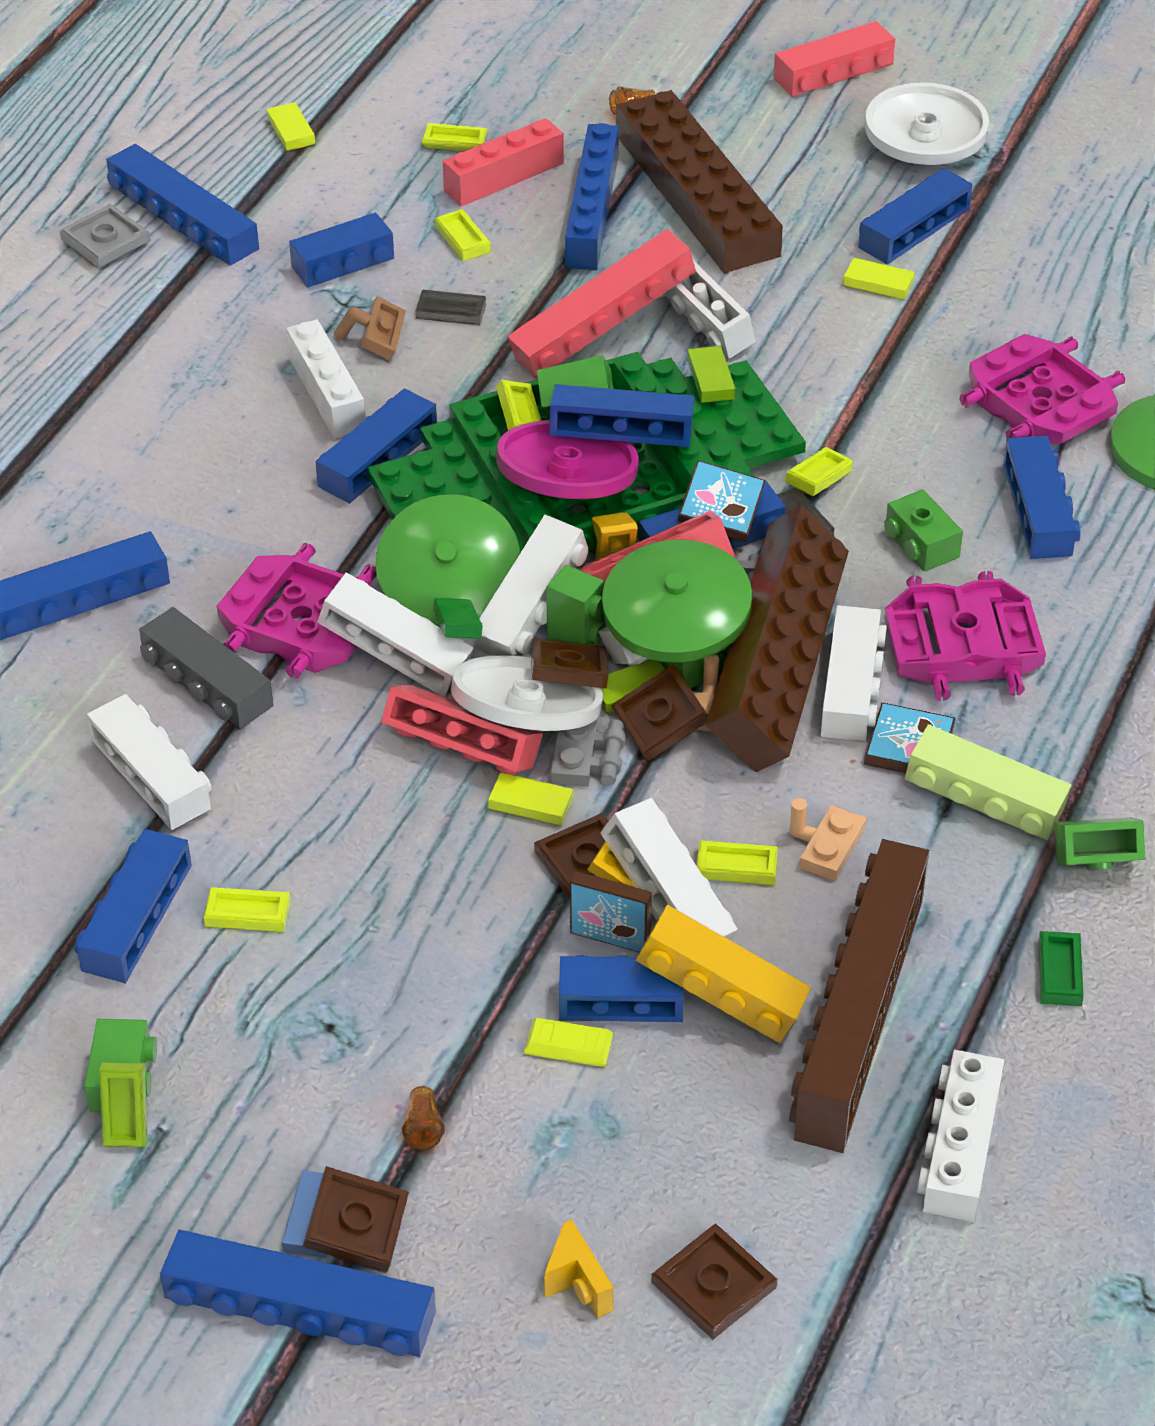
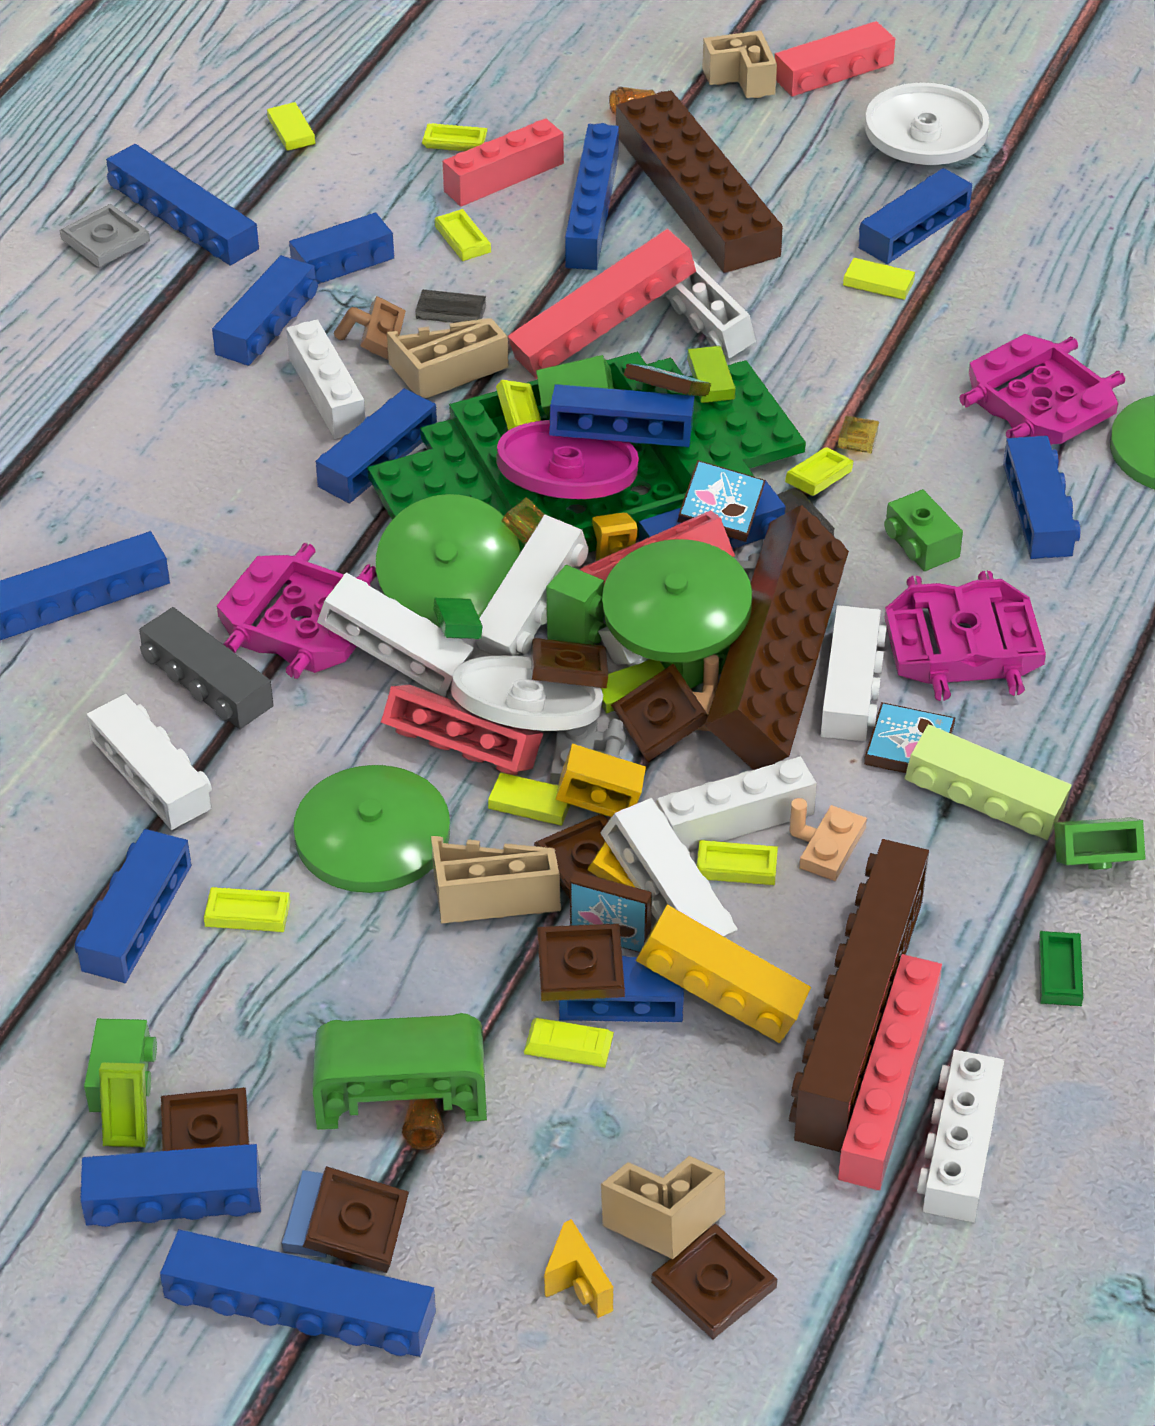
none -> blue brick [80,1144,261,1227]
none -> reddish brown tile [161,1087,250,1151]
none -> blue brick [212,255,318,366]
none -> bright green dish [293,765,450,893]
none -> bright green windscreen [313,1013,487,1130]
none -> tan wedge [387,318,509,399]
none -> tan wedge [431,836,561,924]
none -> clear yellow plate [501,497,544,545]
none -> reddish brown tile [537,923,625,1001]
none -> yellow brick [556,743,646,817]
none -> tan brick [601,1156,725,1259]
none -> reddish brown tile [624,364,711,396]
none -> white brick [657,756,817,851]
none -> tan brick [702,31,777,98]
none -> clear yellow plate [838,416,879,454]
none -> coral brick [838,954,942,1191]

